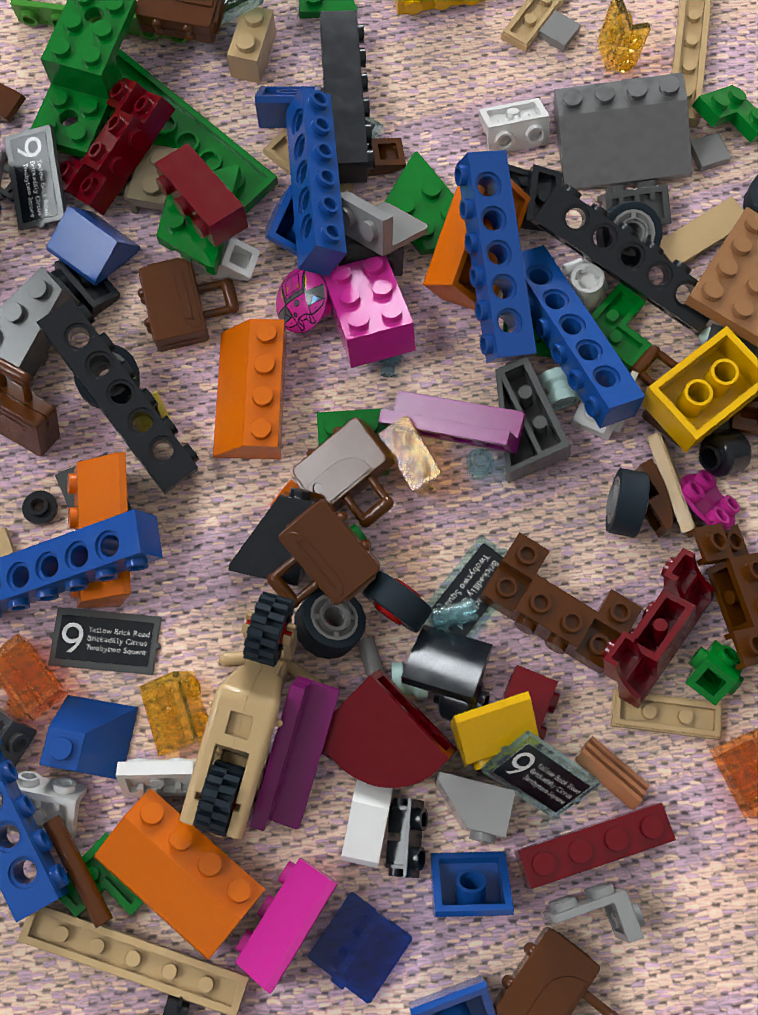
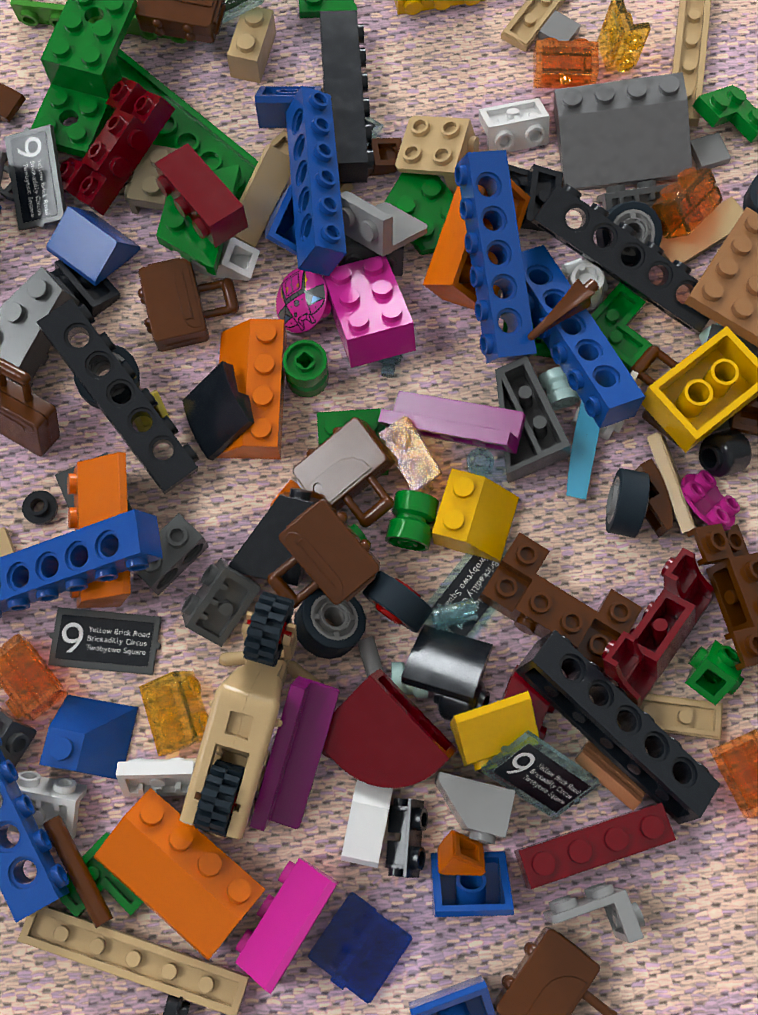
none -> dark grey brick [134,513,209,595]
none -> dark grey bracket [181,558,261,647]
none -> black slope [182,361,254,461]
none -> tan tile [233,144,290,248]
none -> green wheel [283,340,329,398]
none -> green wheel [385,490,439,551]
none -> tan bracket [395,116,479,194]
none -> yellow slope [432,468,519,563]
none -> orange slope [437,830,486,876]
none -> black brick [515,630,720,824]
none -> reddish brown piece [527,279,599,341]
none -> clear orange brick [533,37,599,88]
none -> medium azure sticker [566,402,600,500]
none -> clear orange brick [651,167,723,239]

